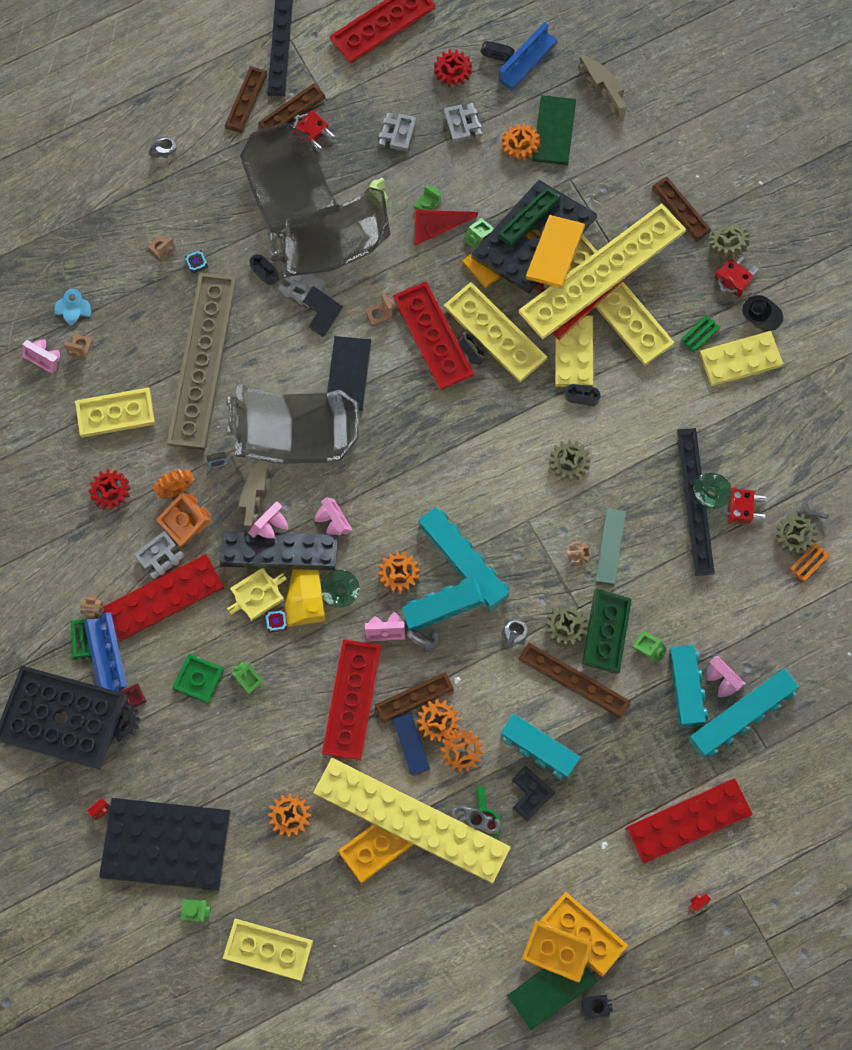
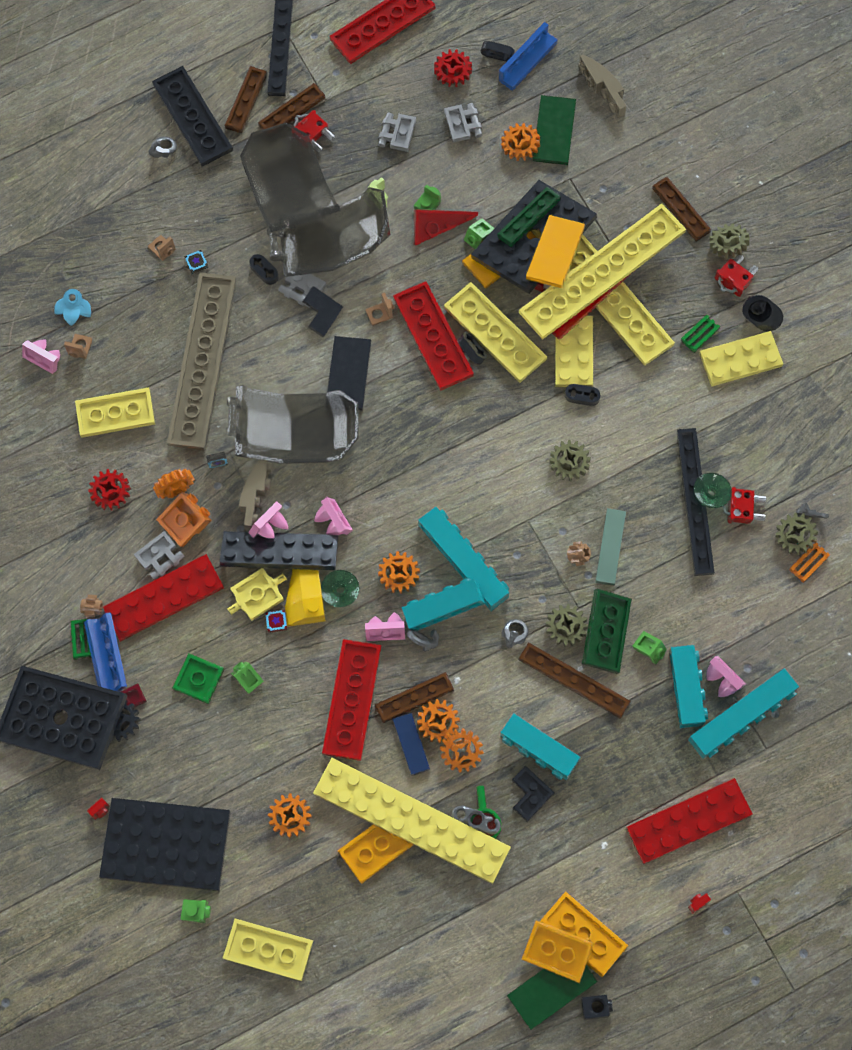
none -> black plate [152,66,233,167]

